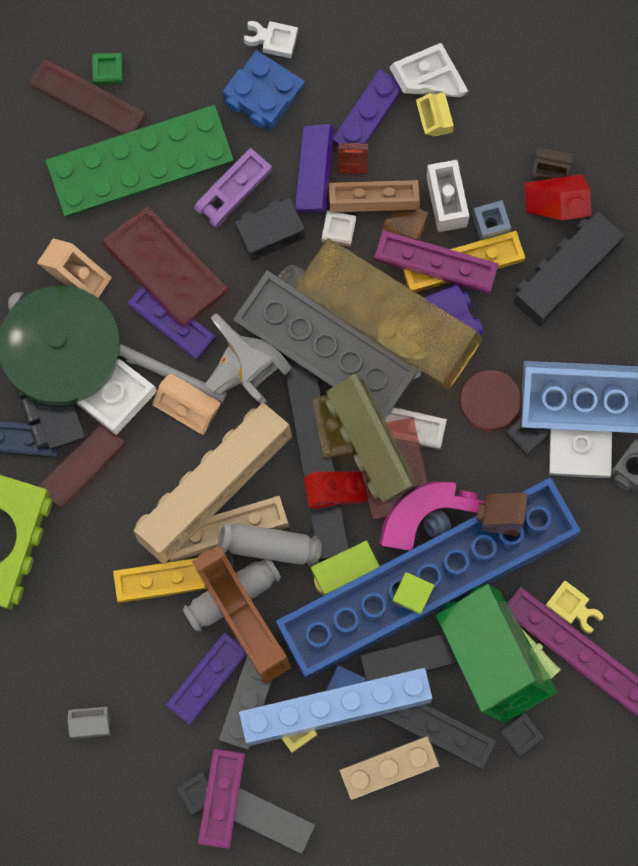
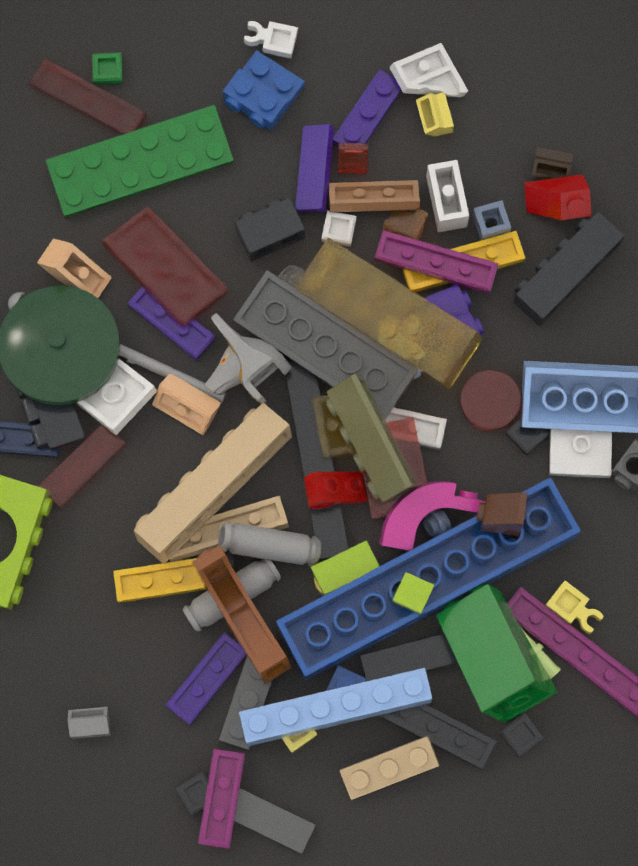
medium lavender plate [194,148,273,228] -> none

